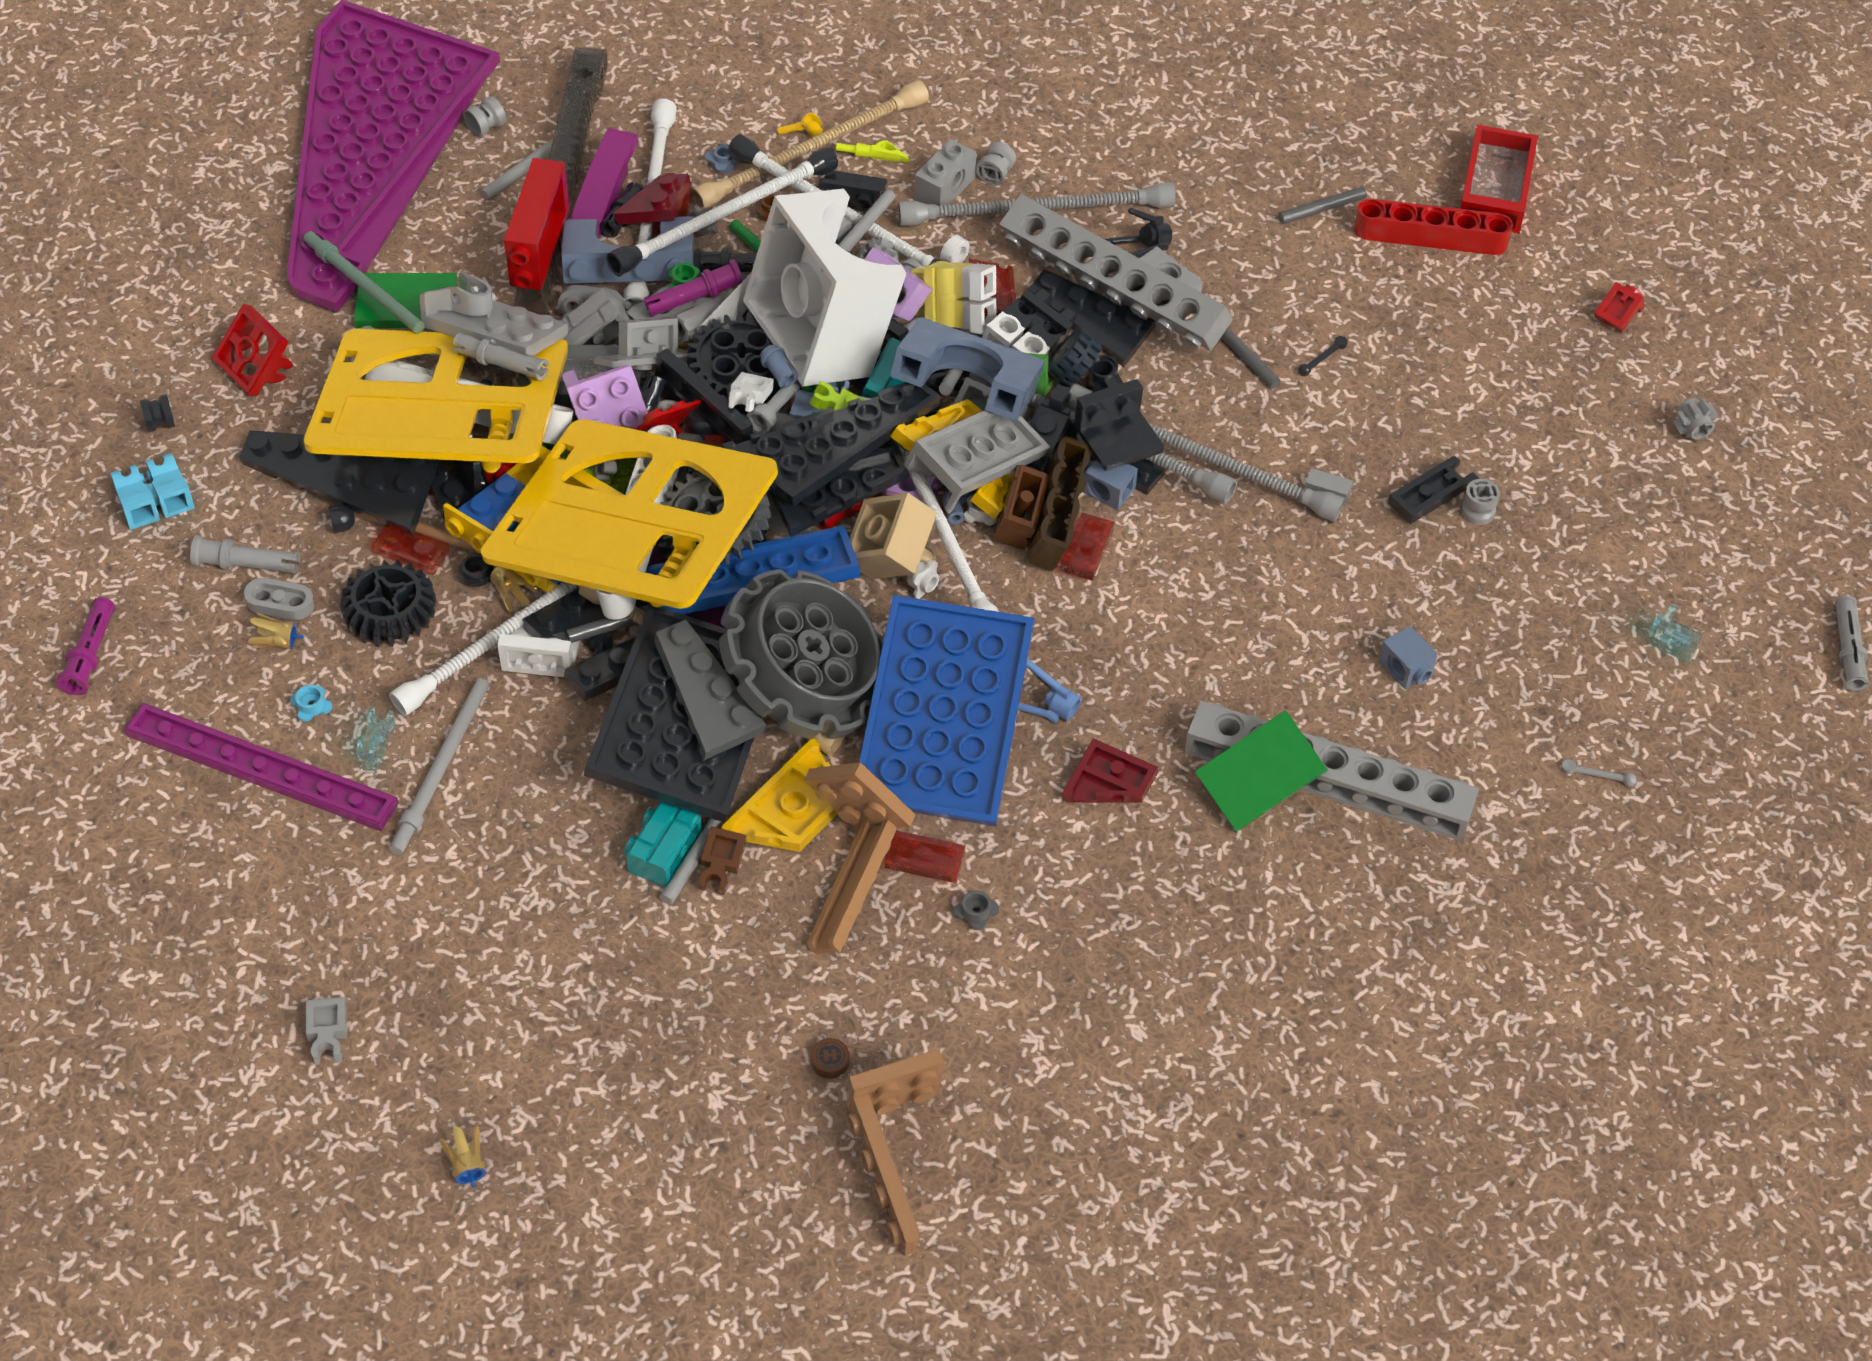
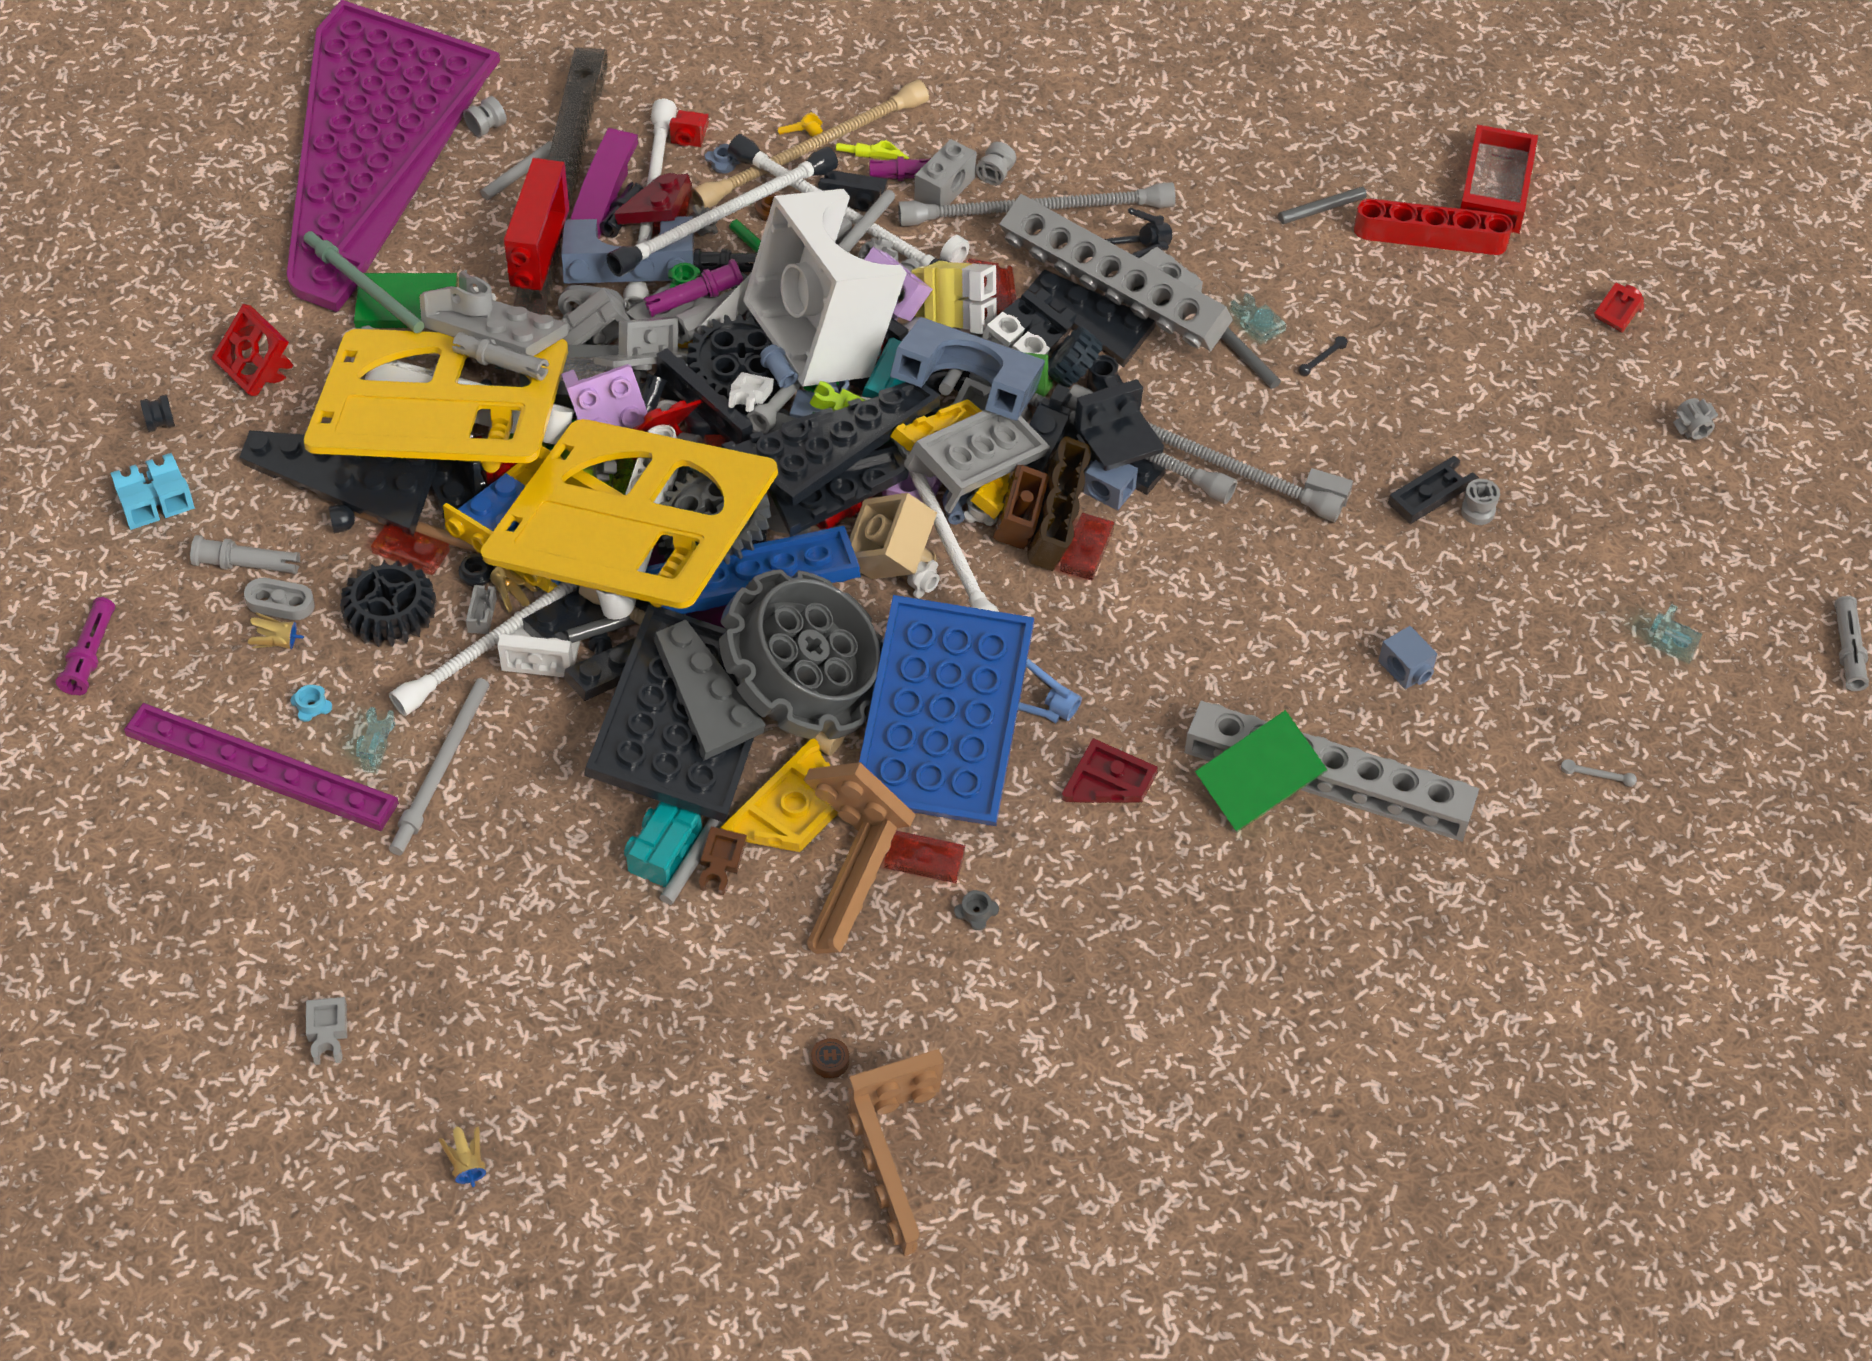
none -> light grey piece [466,585,497,634]
none -> red bracket [669,110,709,147]
none -> magenta pin [869,156,931,182]
none -> clear light blue plate [1230,293,1286,345]

